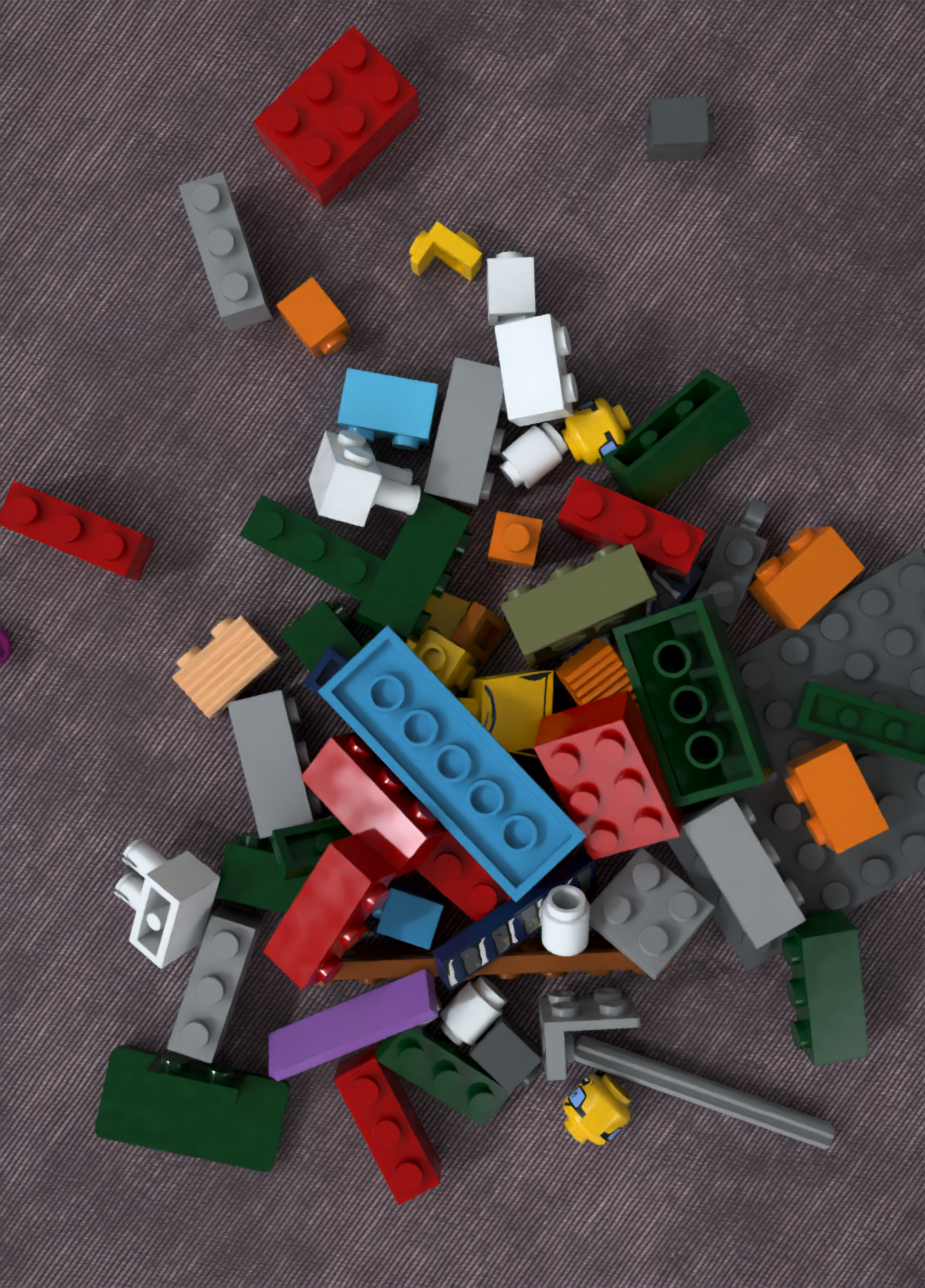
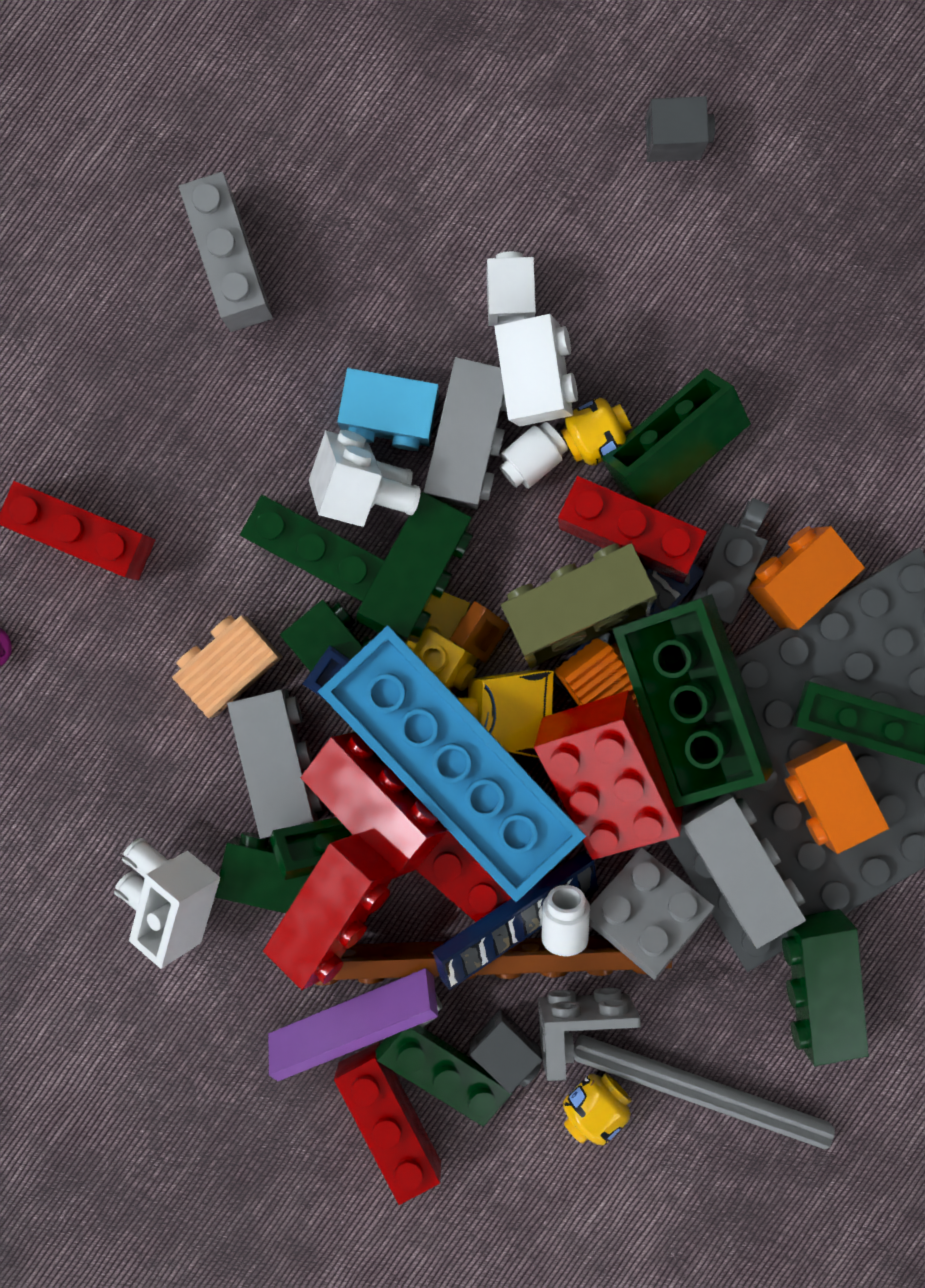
dark green bracket [95,1045,290,1172] -> none
light grey brick [167,904,264,1063] -> none
red brick [253,25,420,208] -> none
orange brick [276,277,351,359] -> none
dark azure brick [372,880,444,950] -> none
yellow bracket [409,221,482,281] -> none
white brick [440,975,508,1046] -> none
orange brick [487,511,543,570] -> none

